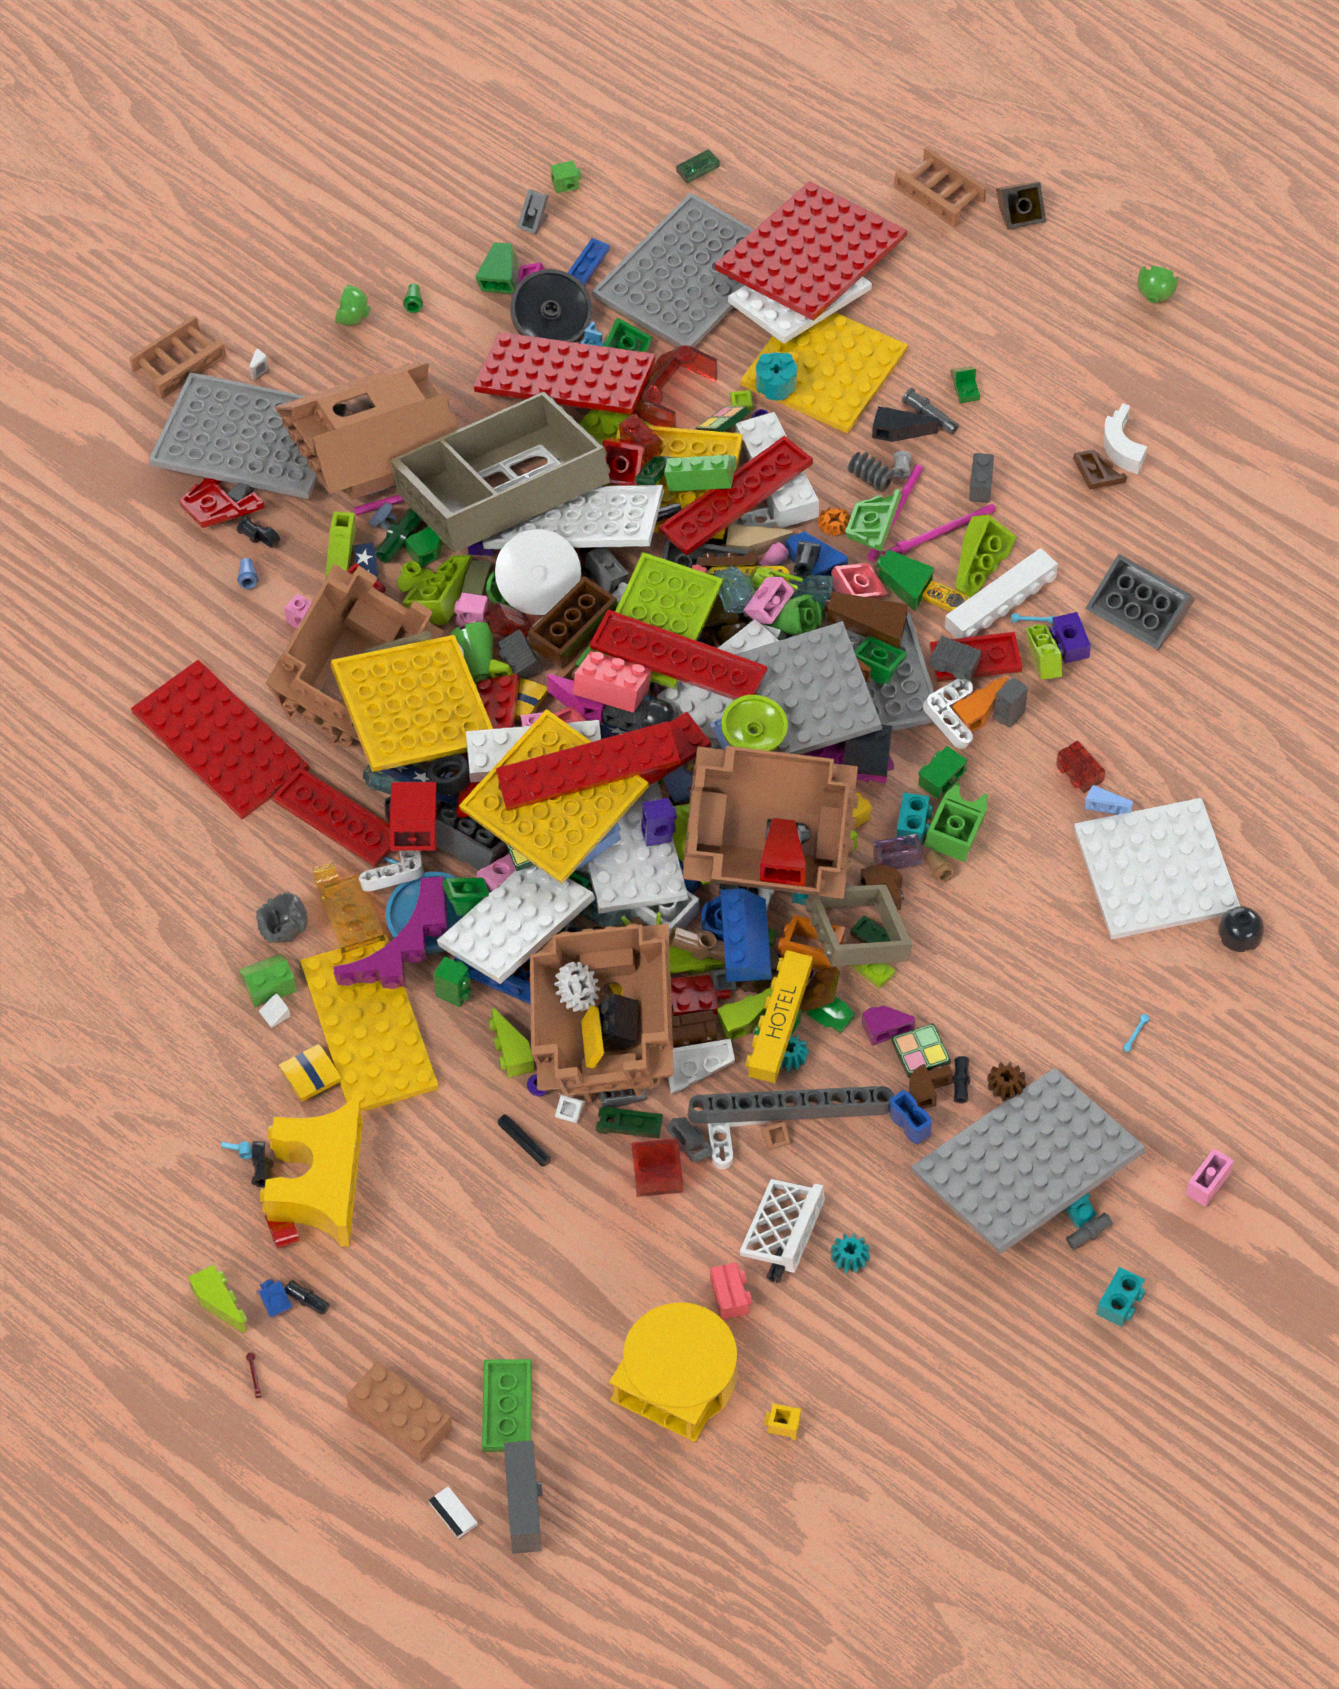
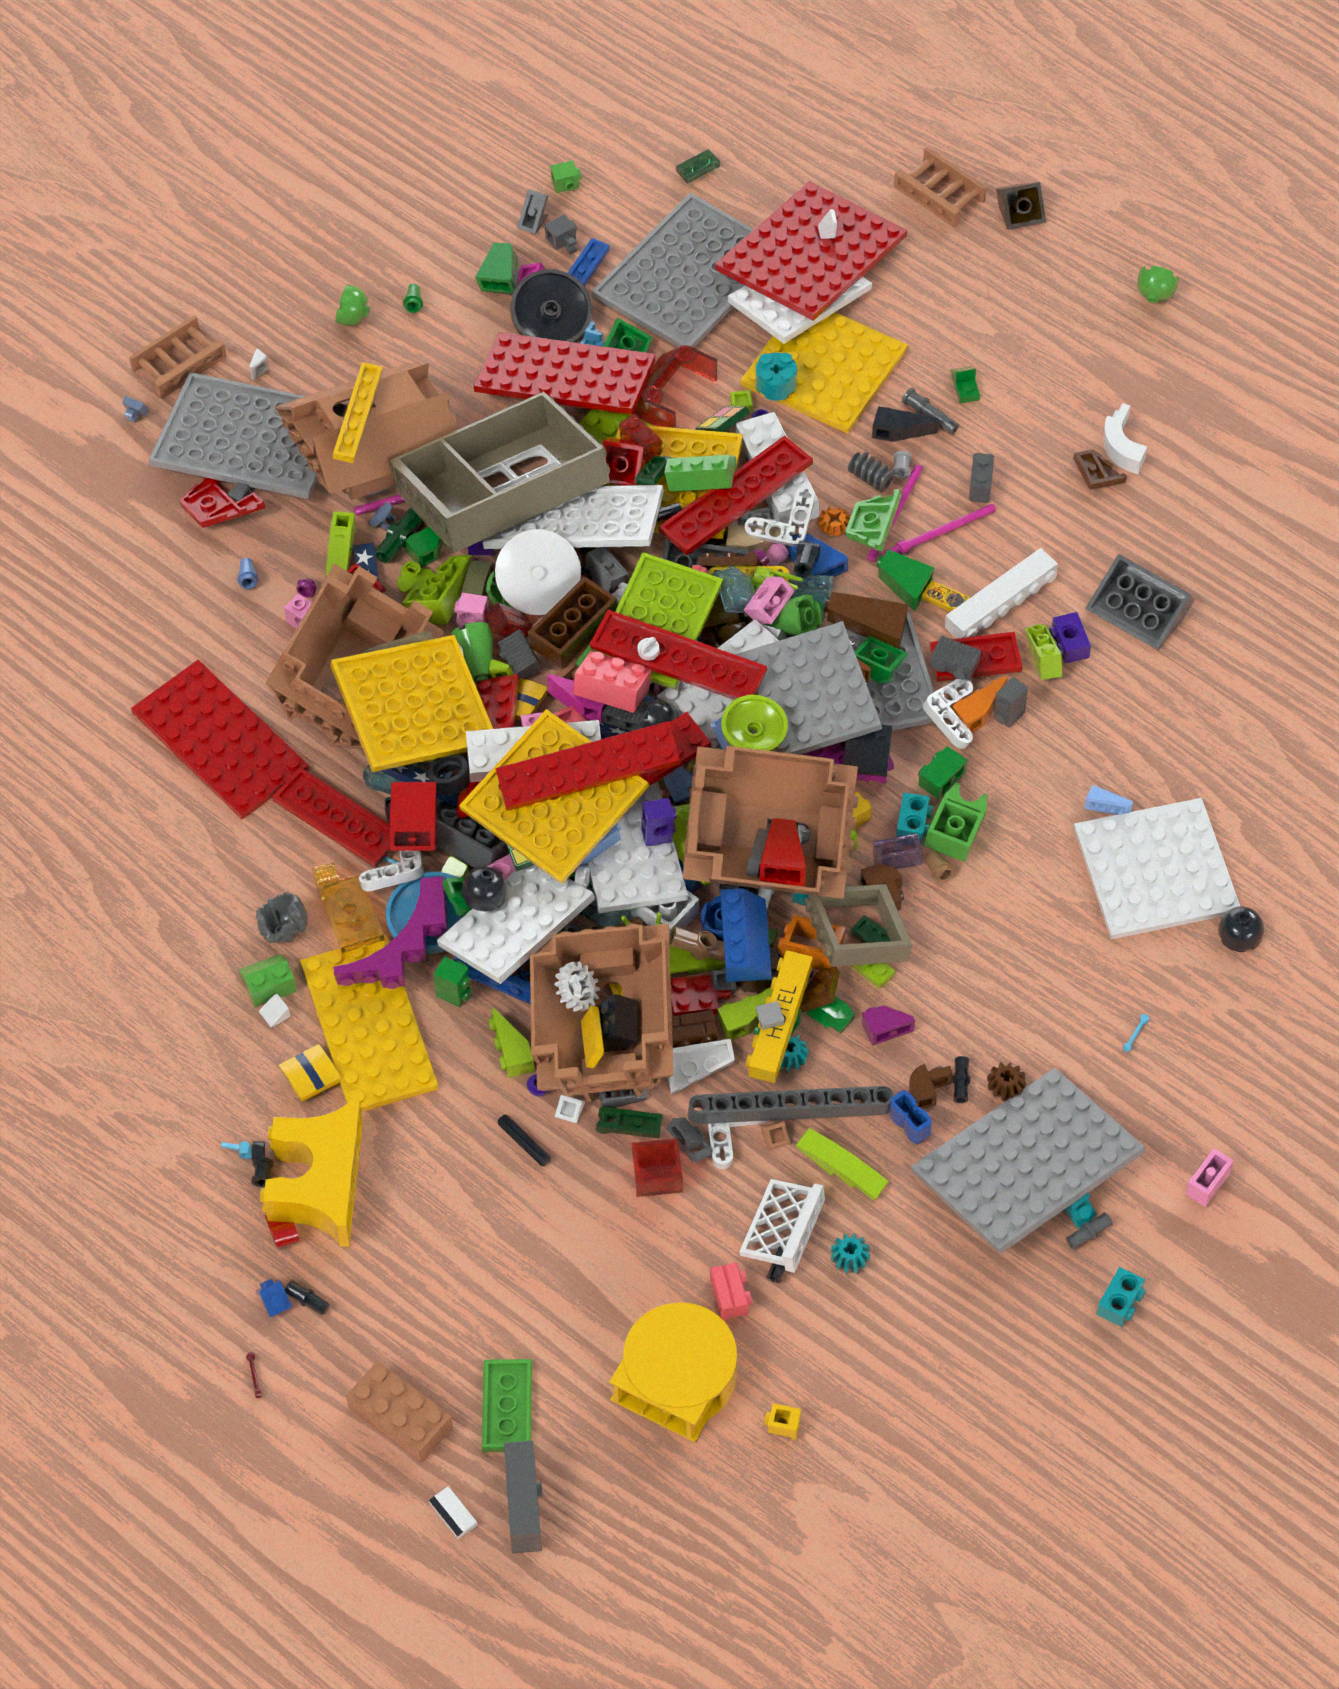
lime slope [188,1265,247,1333] -> none
black connector [237,517,280,548] -> none
coral slope [832,563,888,599] -> none
tile [891,1023,951,1078] -> none
lime wedge [955,515,1017,598] -> none
medium azure hinge [1011,613,1054,624] -> none
clear red brick [1056,740,1105,793] -> none
none -> sand blue tile [122,396,149,423]
none -> magenta plate [296,578,317,598]
none -> yellow plate [333,362,383,463]
none -> slope [441,856,469,878]
none -> black cylinder [461,866,506,912]
none -> dark grey brick [545,214,577,254]
none -> white tile [575,866,590,888]
none -> white tile [637,637,660,660]
none -> white beam [745,486,815,547]
none -> dark grey beam [746,828,769,878]
none -> magenta plate [752,549,770,566]
none -> light grey tile [756,1001,784,1030]
none -> lime slope [795,1128,889,1200]
none -> white slope [818,209,837,239]

